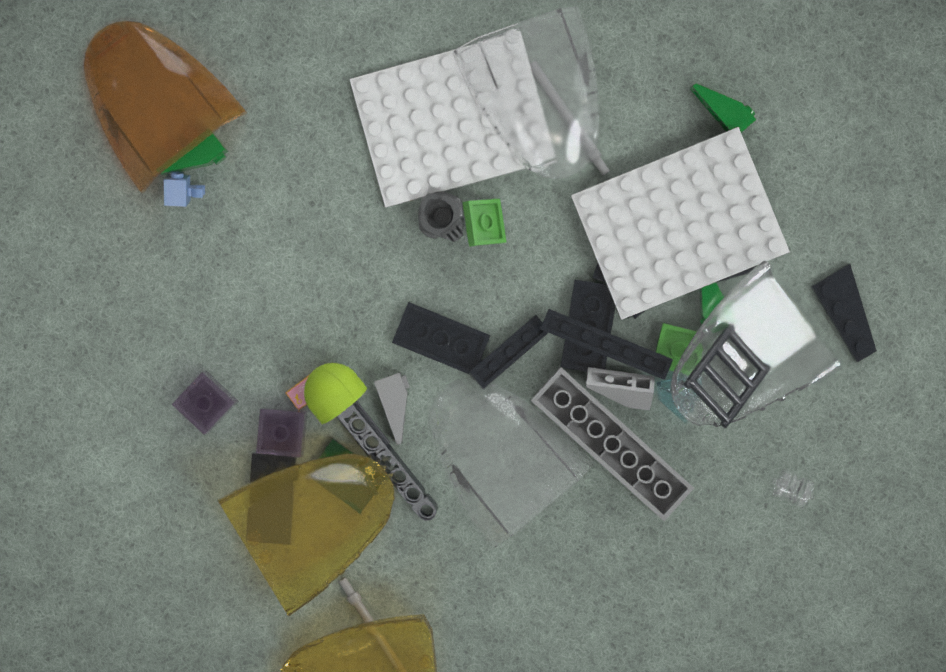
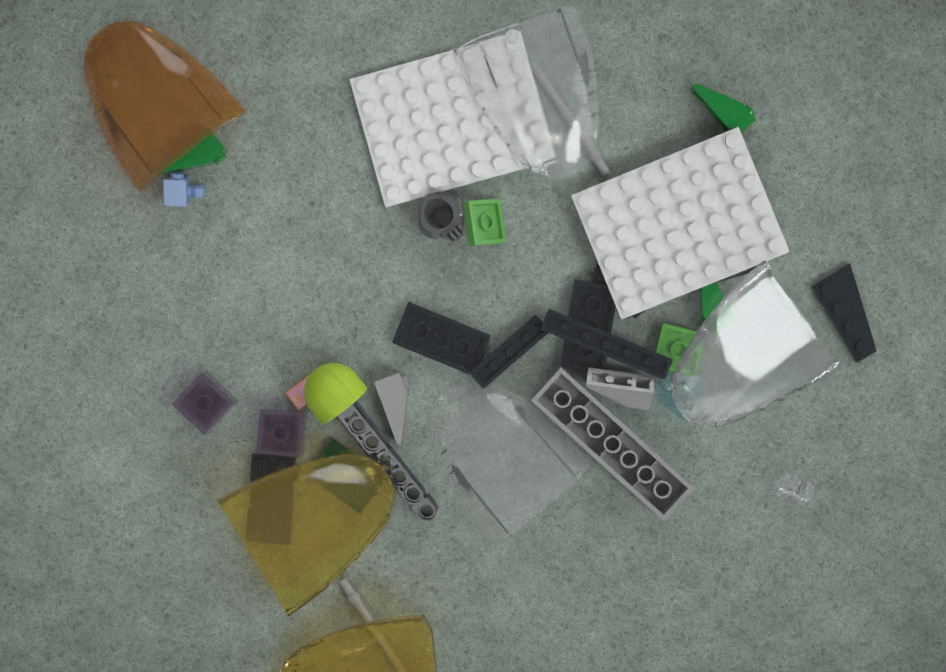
black bar [683,323,771,429] -> none

